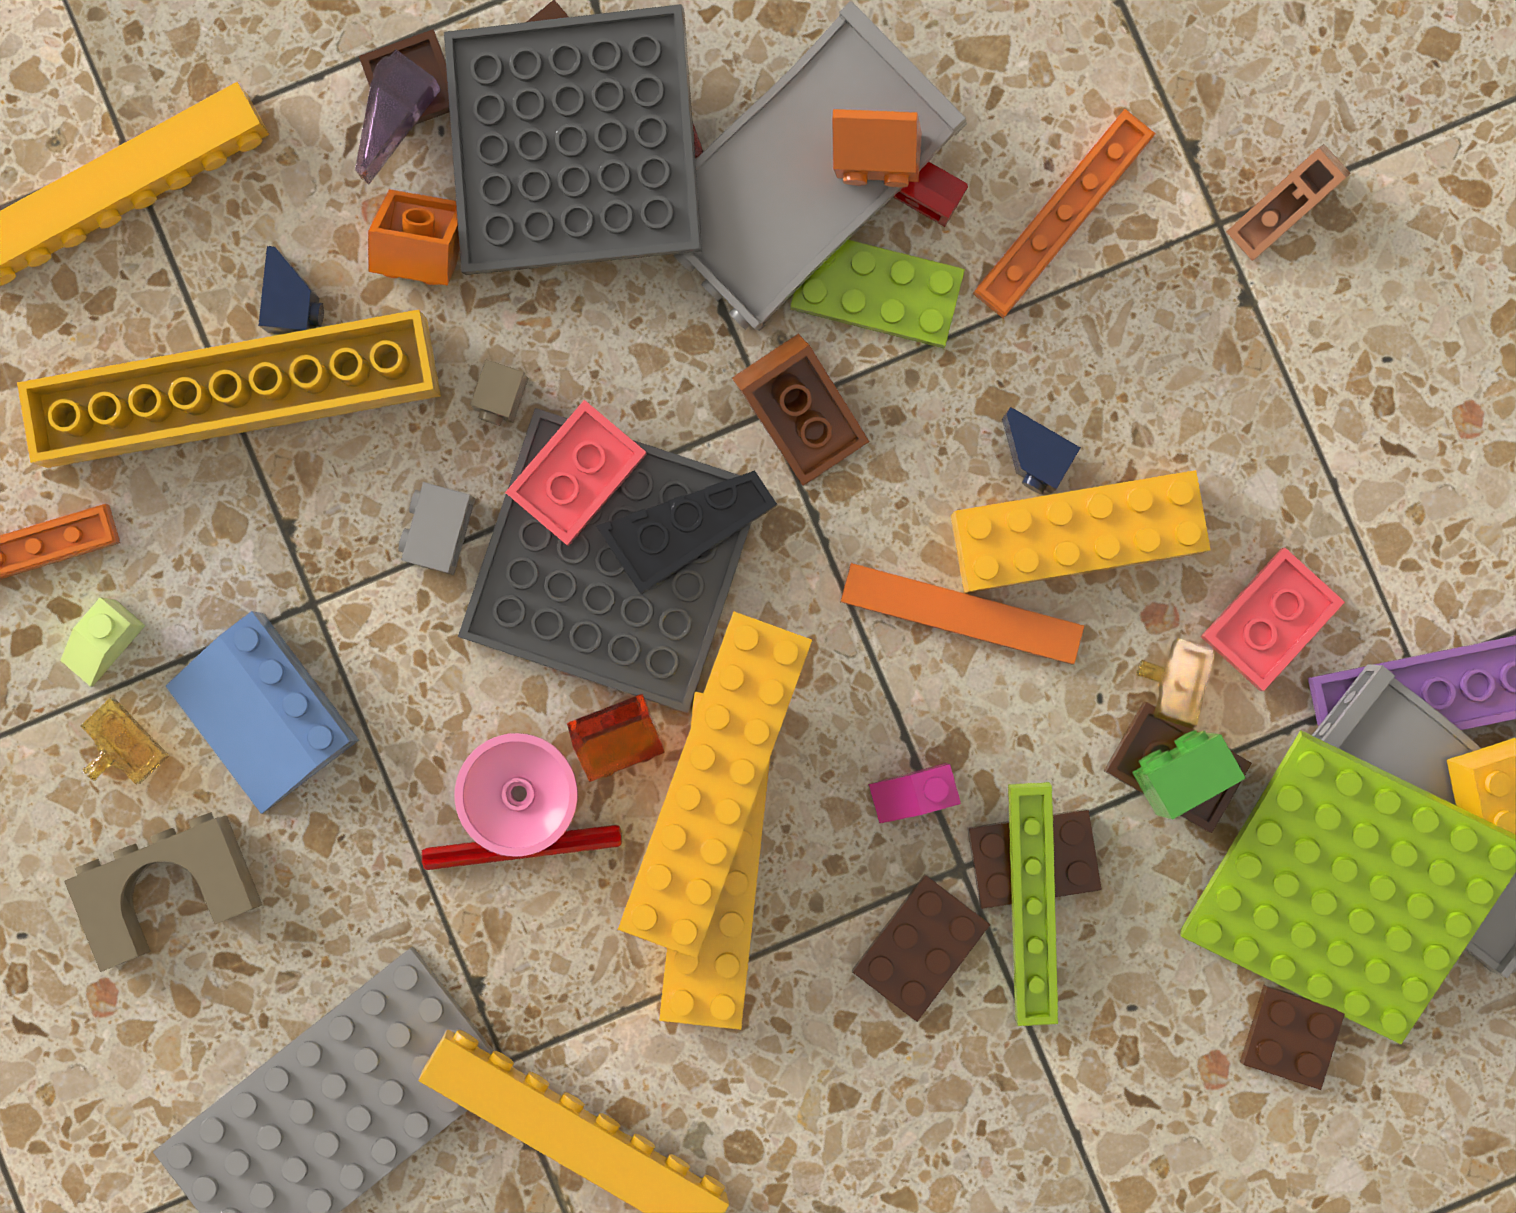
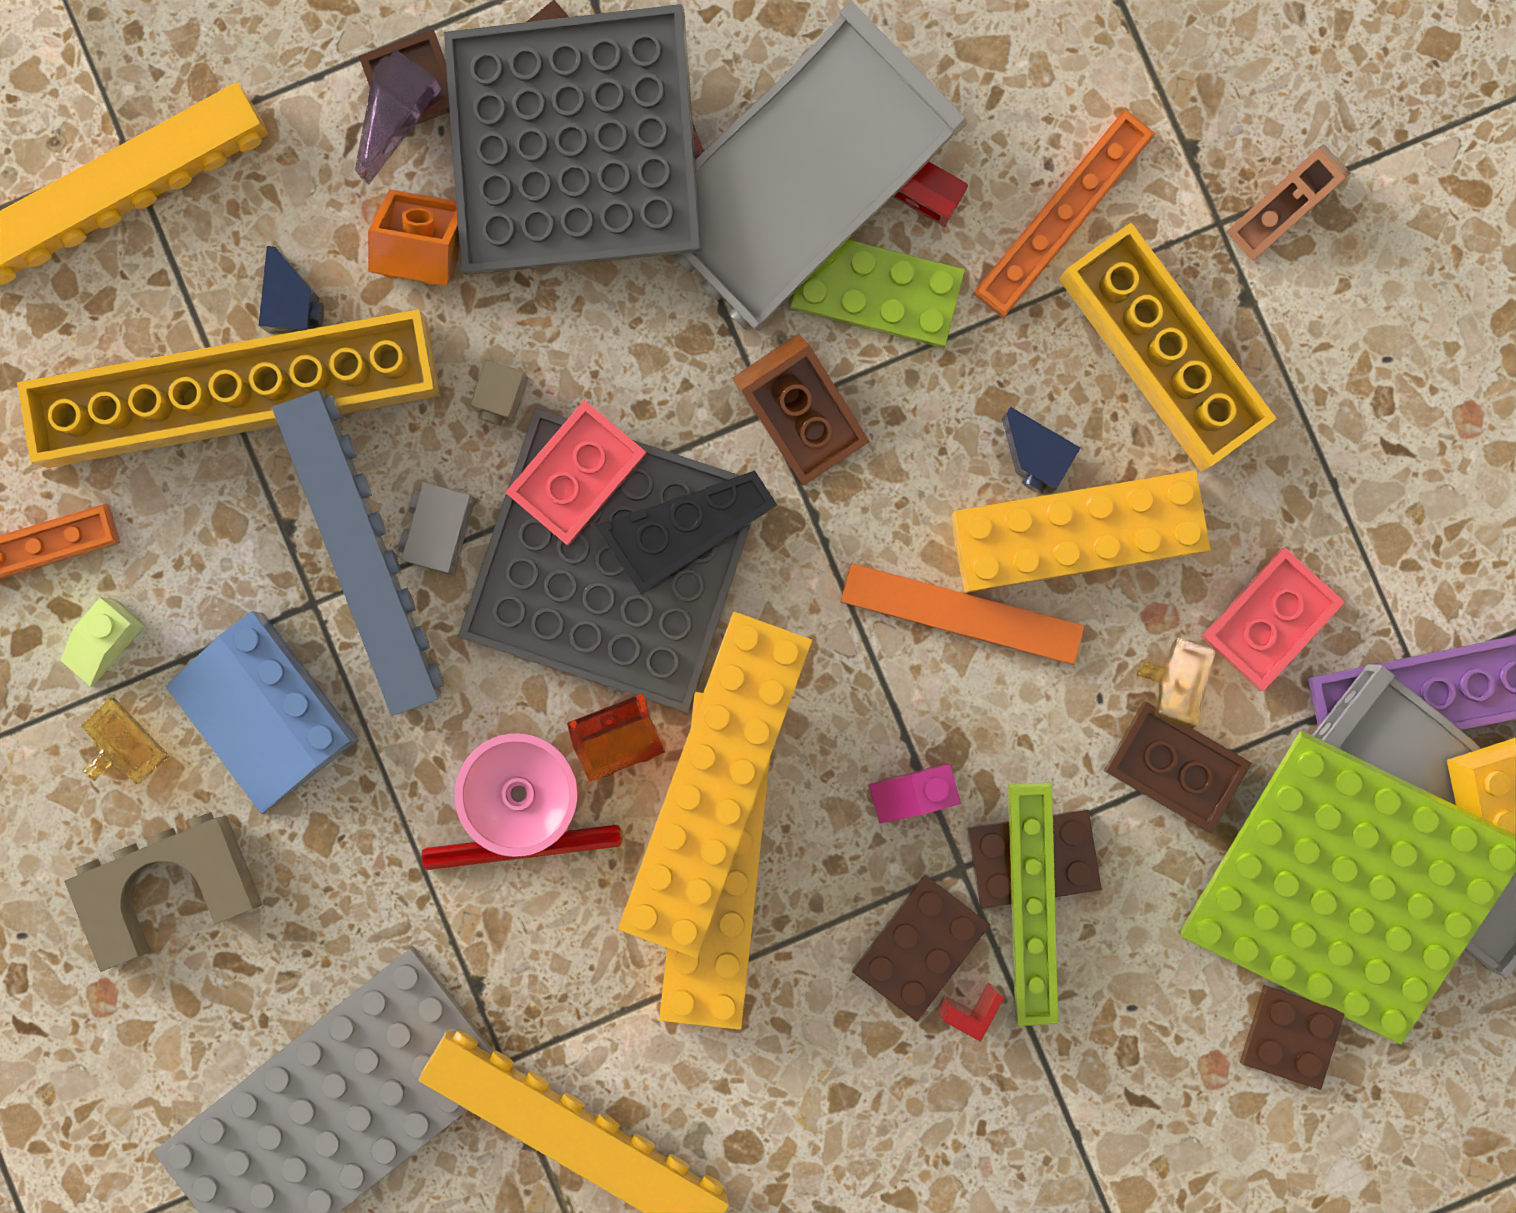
orange slope [832,109,922,187] -> none
bright green brick [1132,730,1246,820] -> none
none -> sand blue brick [272,389,444,716]
none -> red panel [937,983,1004,1042]
none -> yellow brick [1058,222,1277,472]

